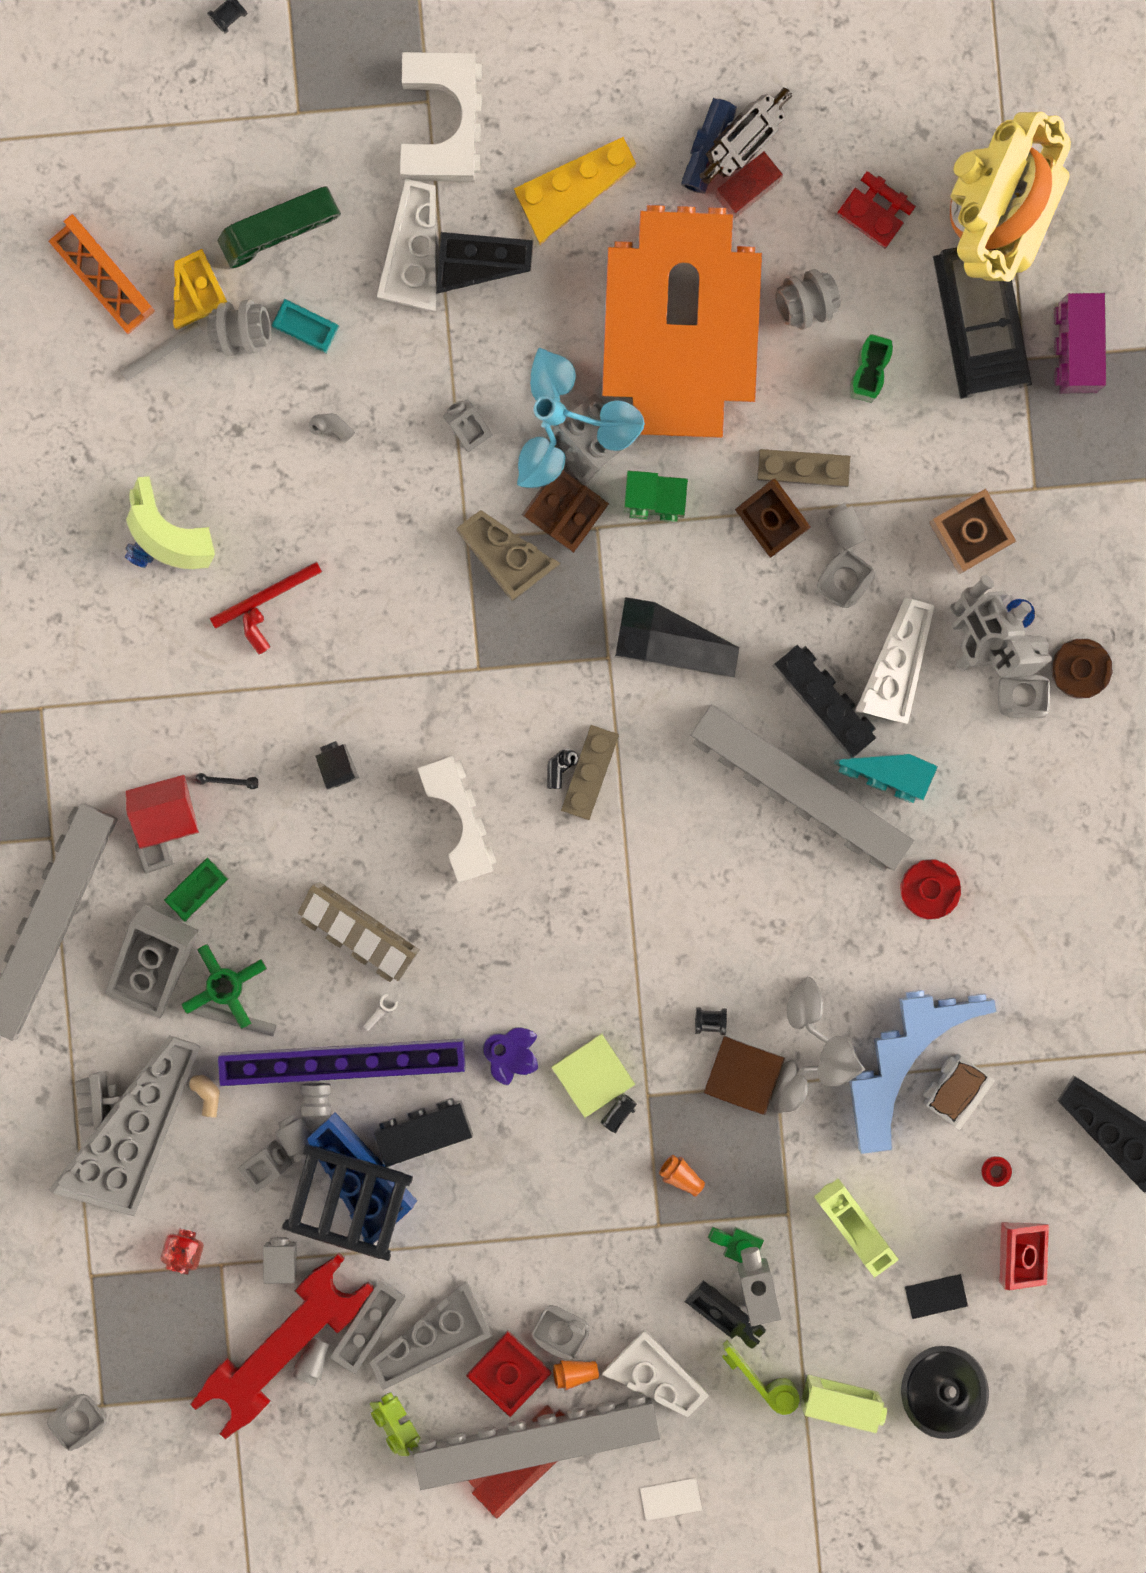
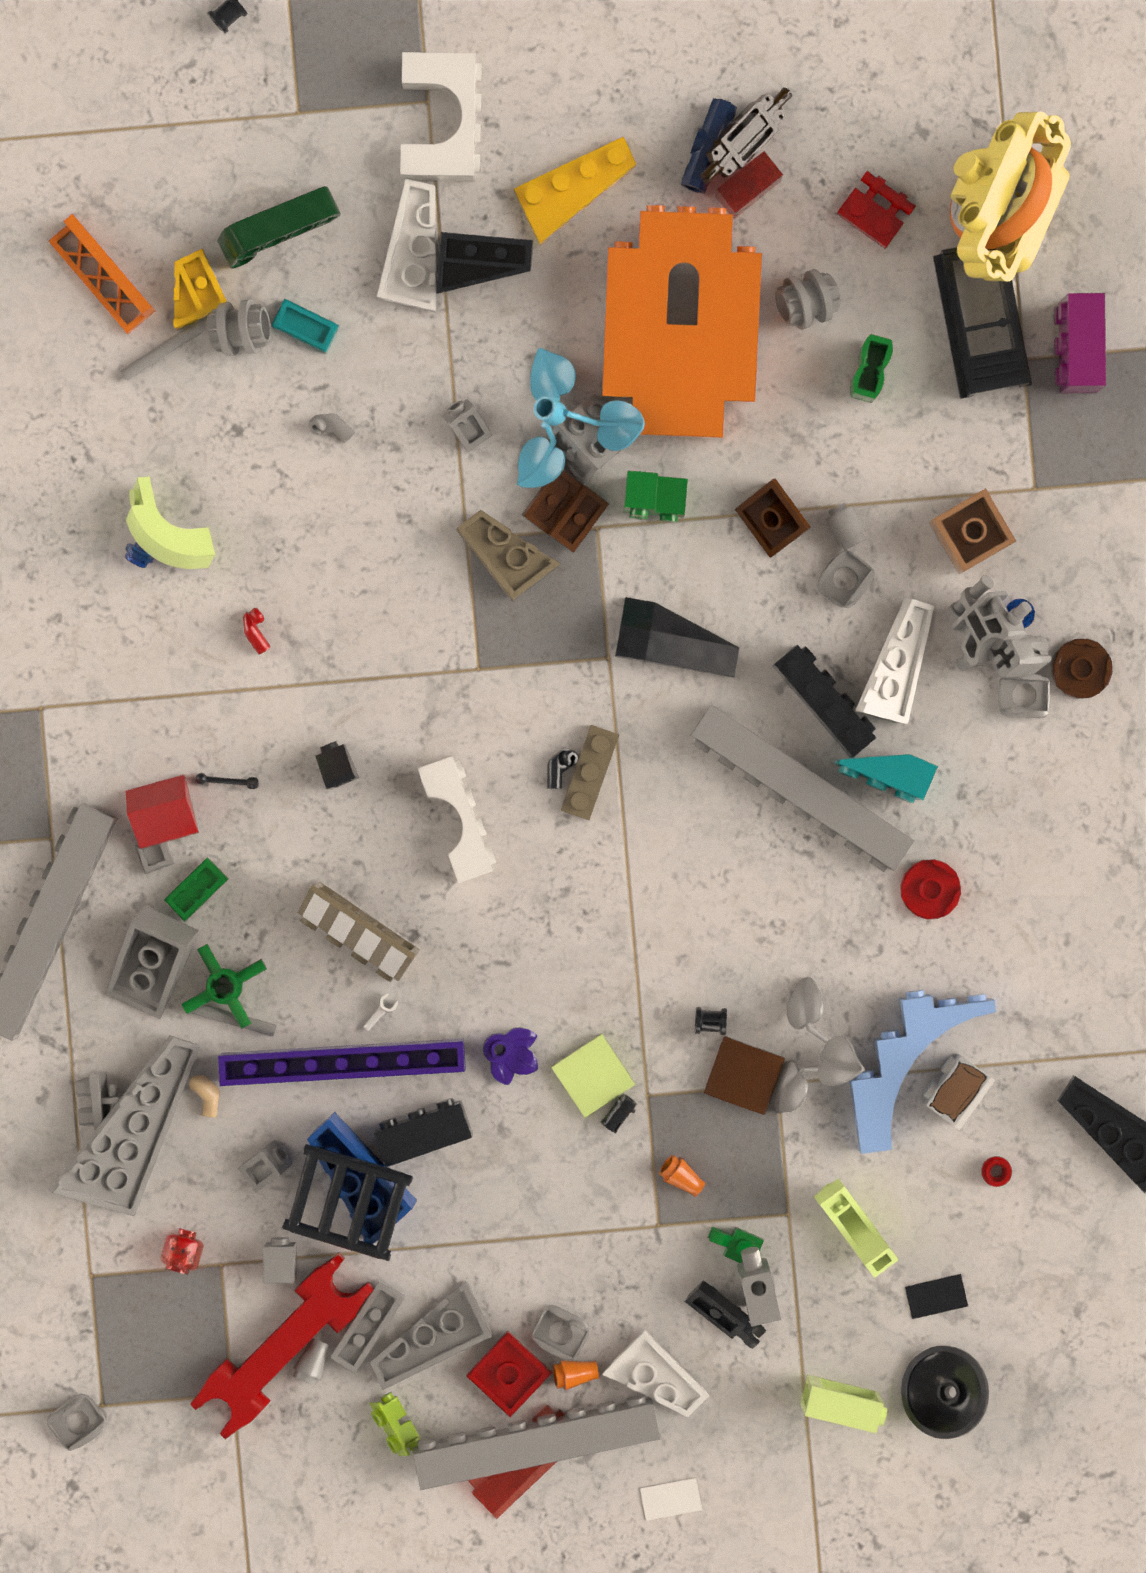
red bar [210,561,322,629] -> none
light grey brick [275,1115,311,1162] -> none
light grey wheel [301,1083,331,1116] -> none
lime door [722,1340,800,1415] -> none
dark tan plate [757,449,851,487] -> none
red slope [999,1222,1049,1290] -> none

